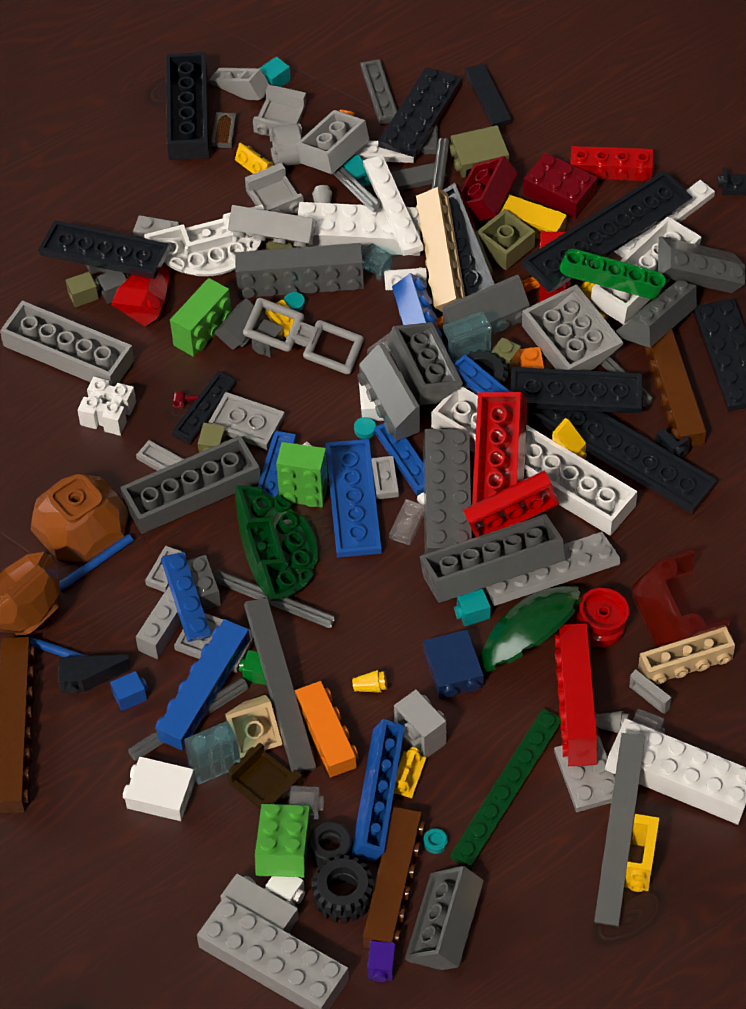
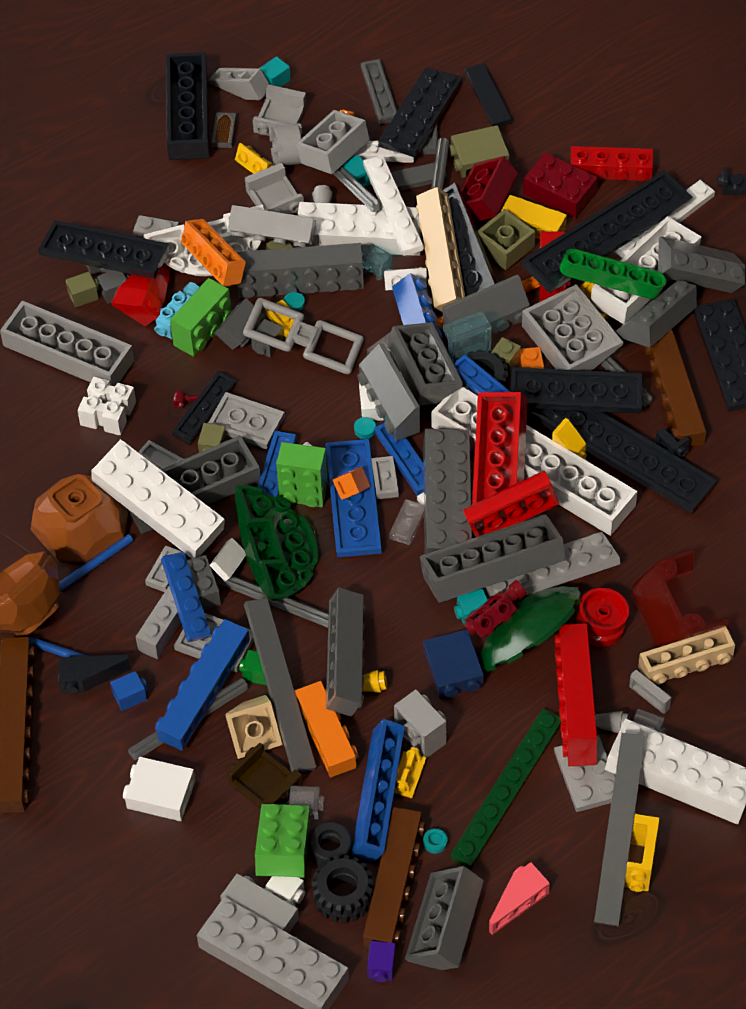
clear light blue brick [184,721,240,785] -> none
none -> white brick [91,439,224,559]
none -> medium azure brick [154,282,200,339]
none -> orange brick [181,219,246,286]
none -> white tile [210,538,246,581]
none -> dark grey brick [326,587,365,716]
none -> orange panel [333,466,370,500]
none -> dark red brick [464,580,527,638]
none -> coral slope [489,863,550,935]

